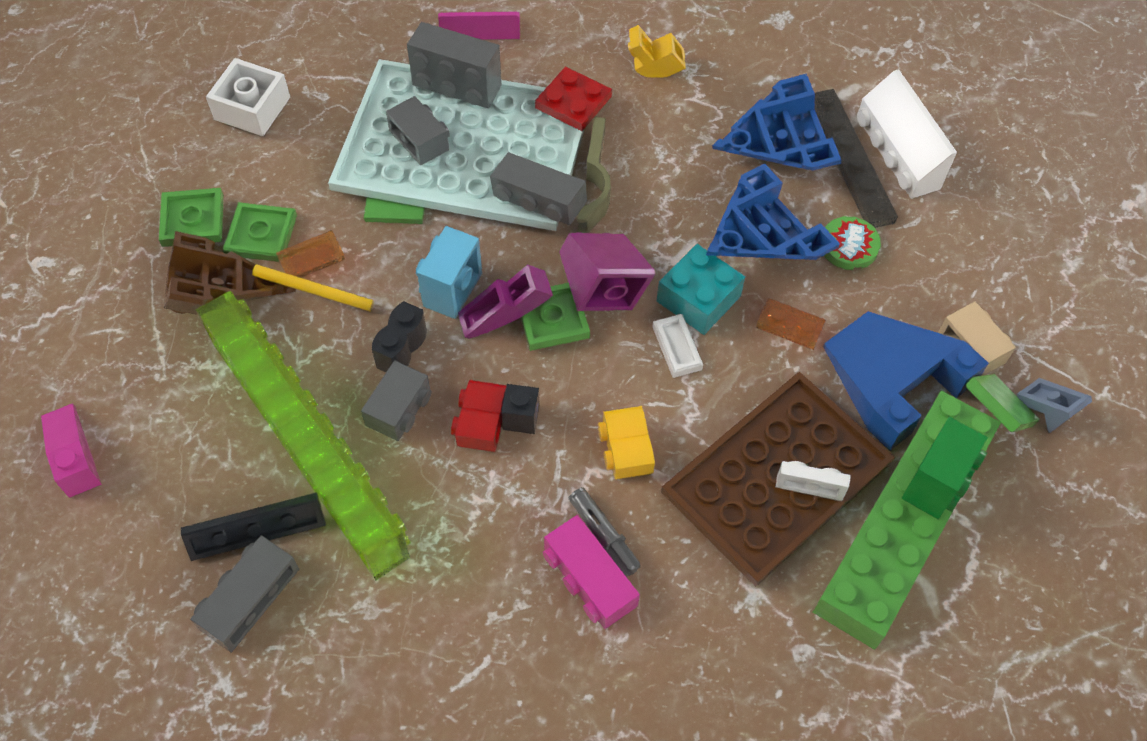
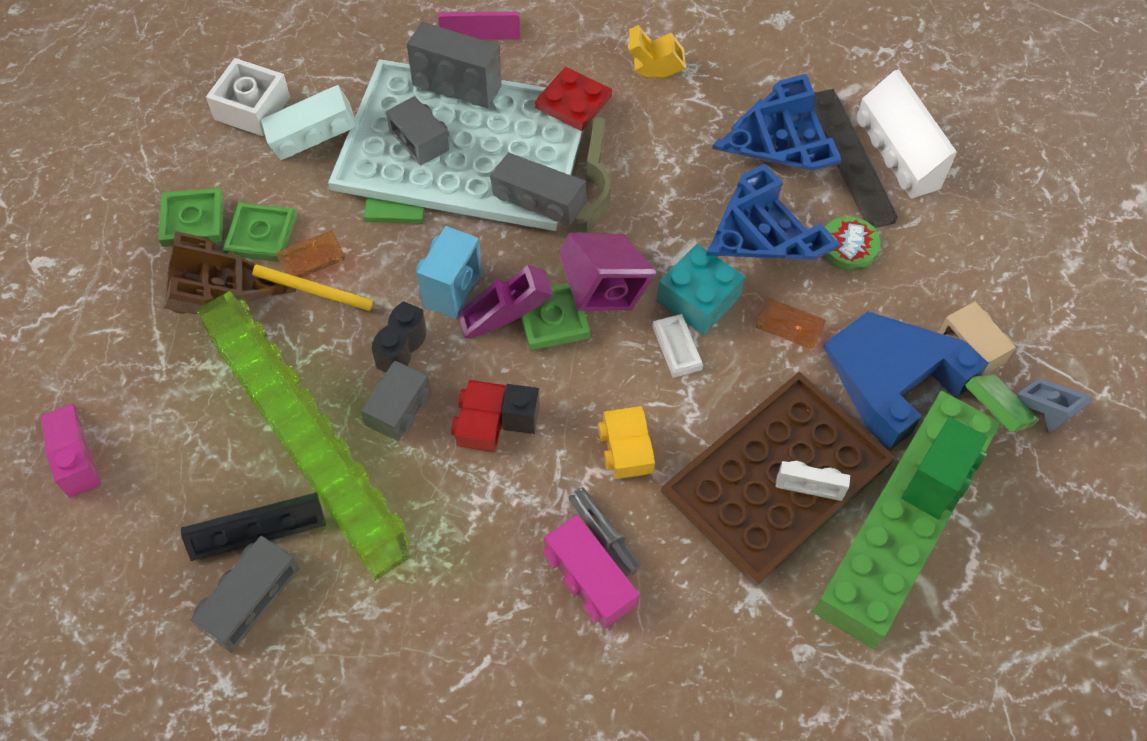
none -> light aqua brick [261,85,357,160]

